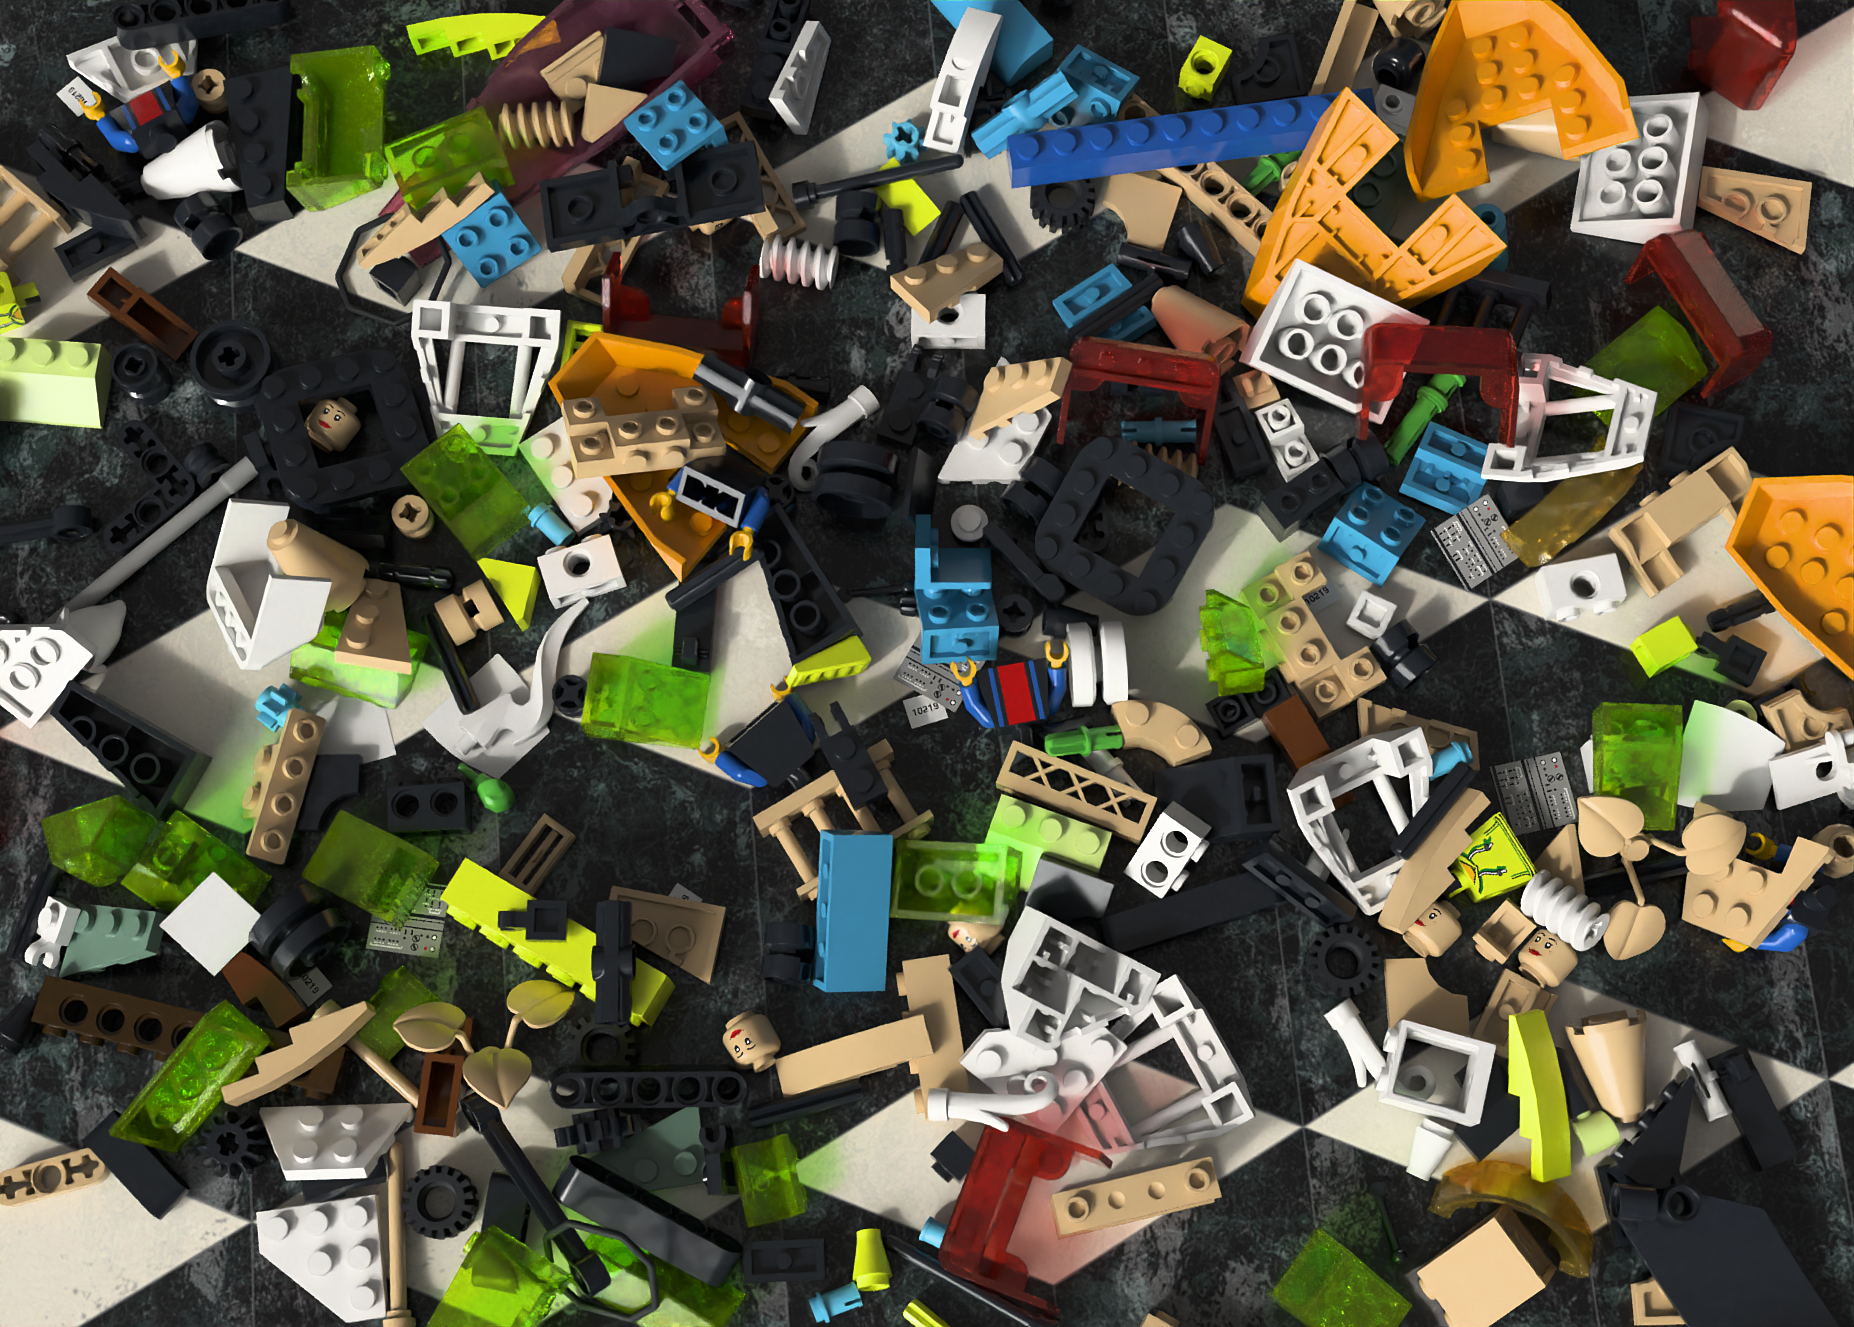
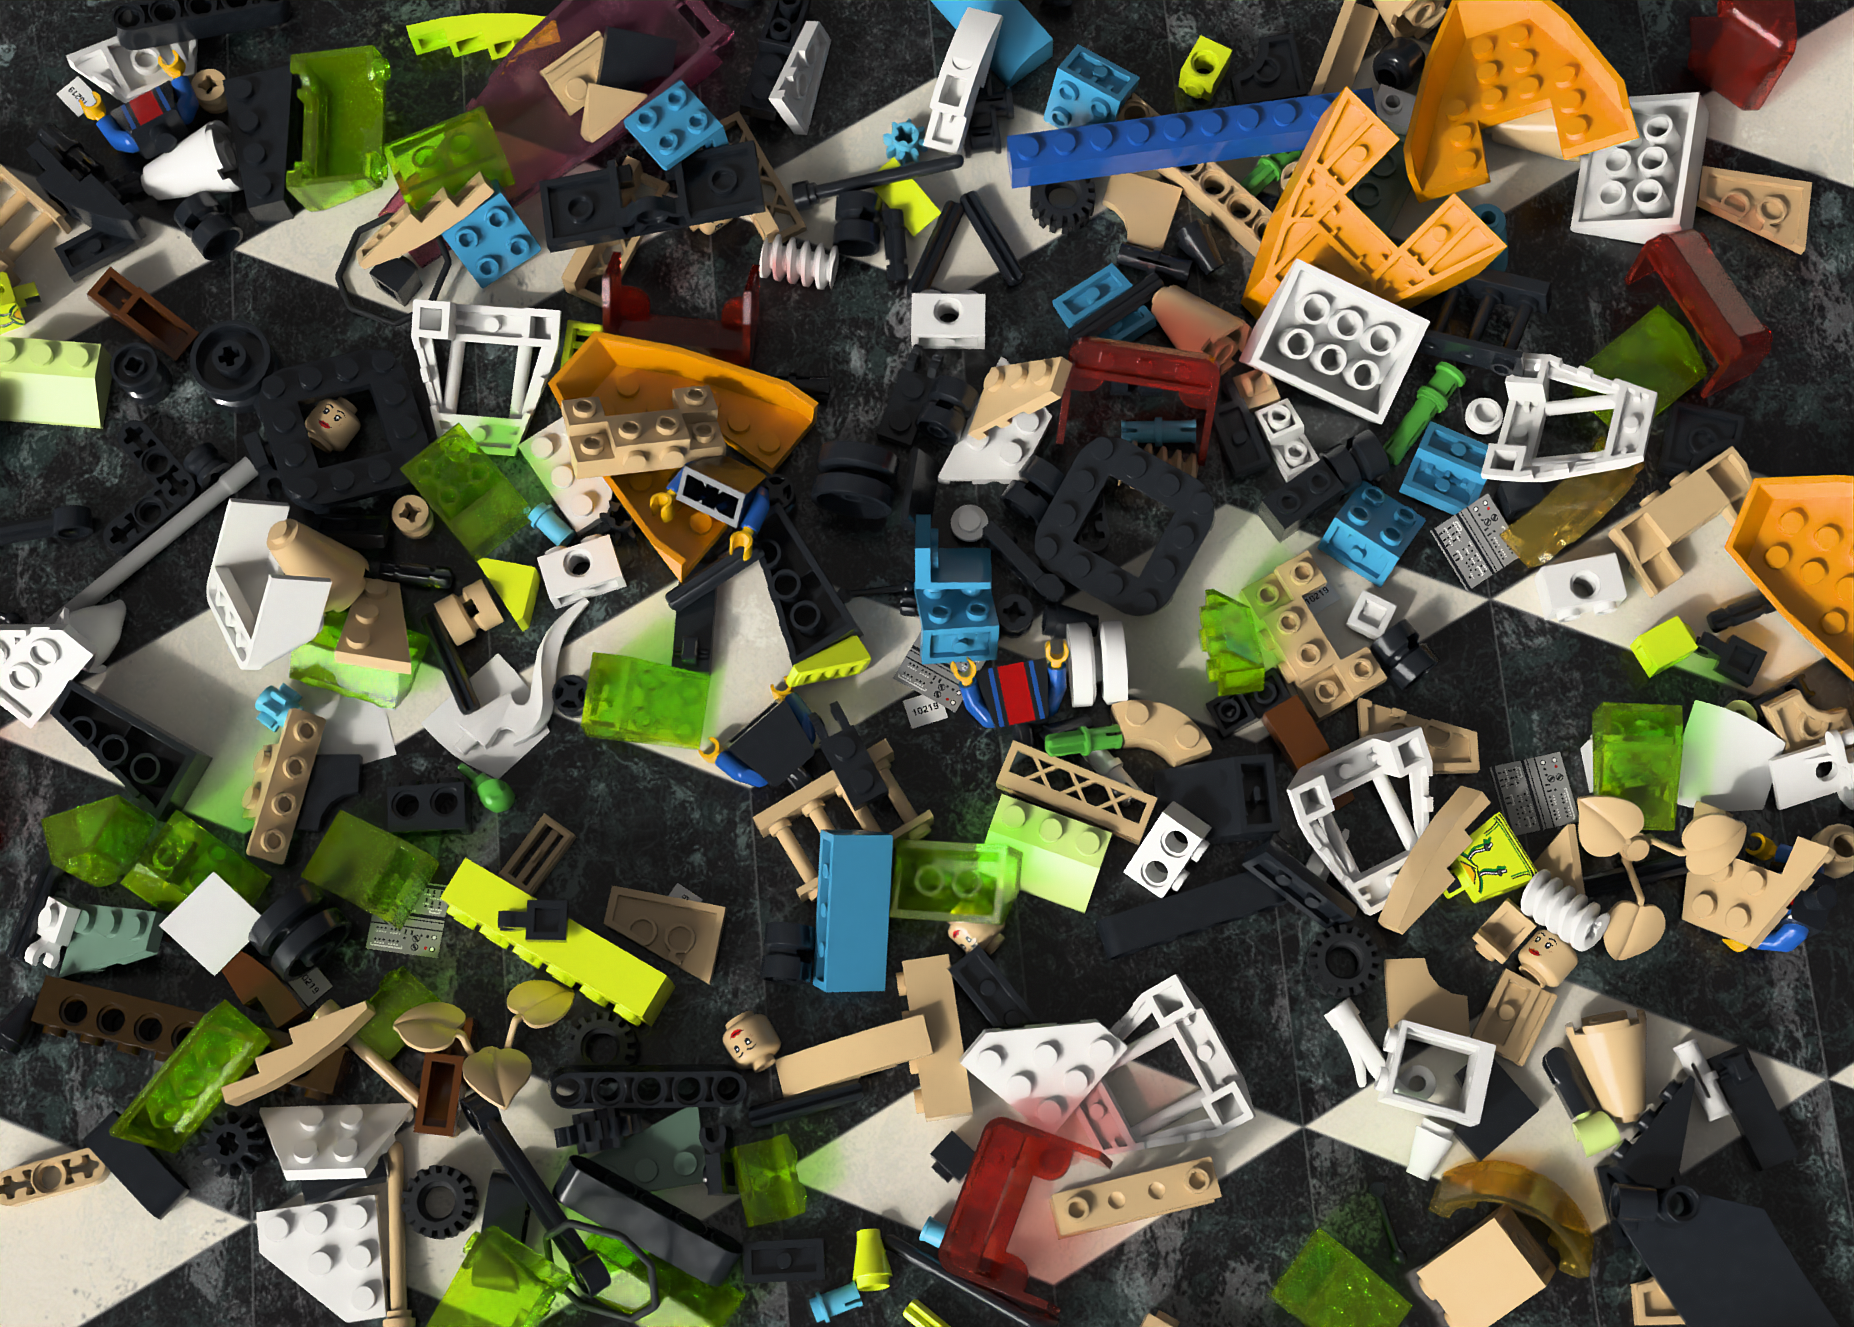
tan piece [498,100,576,150] -> none
black piece [591,900,636,1025] -> none
black piece [692,349,806,435] -> none
white plant [788,385,880,492] -> none
tan wing [890,242,1003,324] -> none
white plant [928,1070,1059,1132] -> none
dark azure piece [971,68,1079,160] -> none
white brick [1001,905,1161,1051] -> none
black tile [1021,853,1116,924] -> none
clear red windscreen [1354,322,1520,448] -> none
black axle [1390,762,1476,861] -> none
tan head [1403,899,1462,958] -> none
medium azure pin [1429,741,1473,781] -> none
neon yellow slope [1508,1009,1571,1182] -> none
none -> white plate [1465,398,1503,435]

